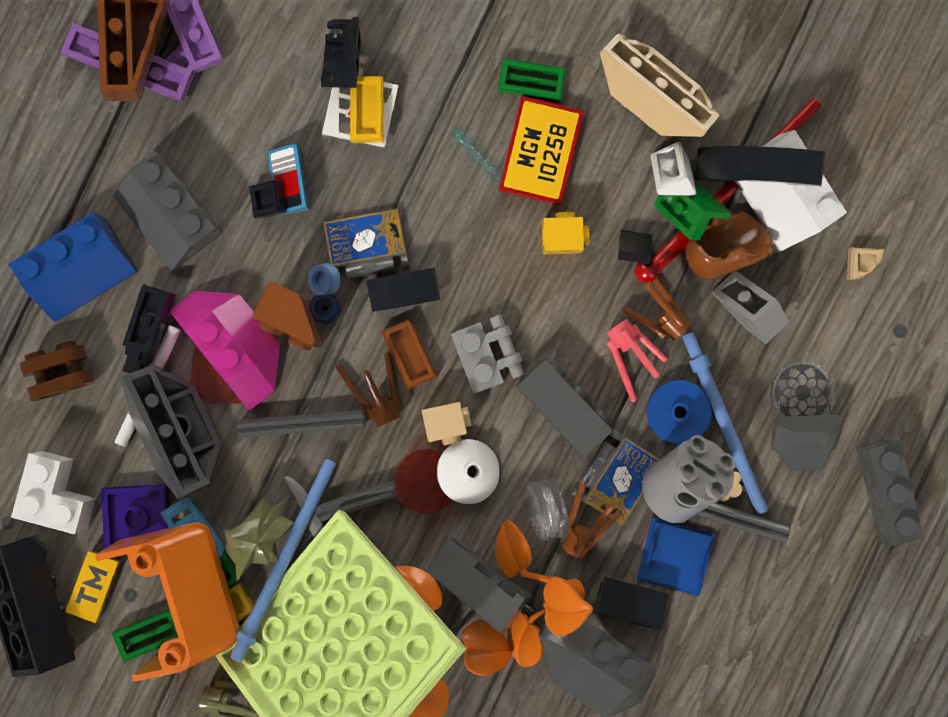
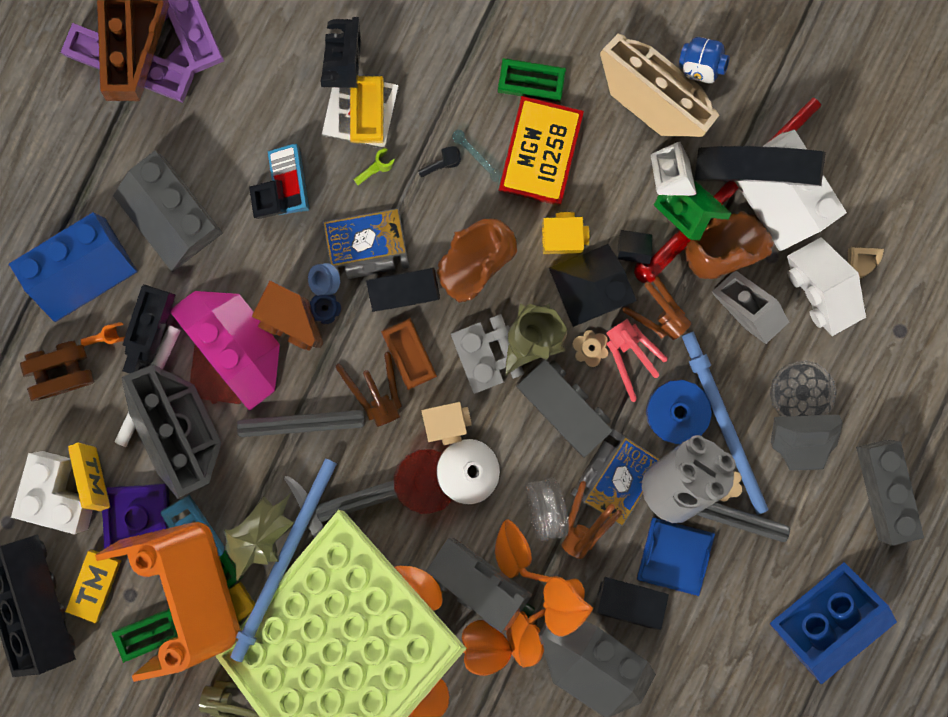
none -> yellow tile [68,442,110,511]
none -> orange hand [81,322,125,347]
none -> lime hand [353,148,395,185]
none -> black hand [418,146,461,178]
none -> dark orange piece [437,218,517,303]
none -> olive hair [505,303,568,376]
none -> black slope [549,244,637,327]
none -> tan plant [573,330,608,367]
none -> blue head [679,37,730,84]
none -> blue slope [770,562,897,685]
none -> white brick [787,237,866,336]

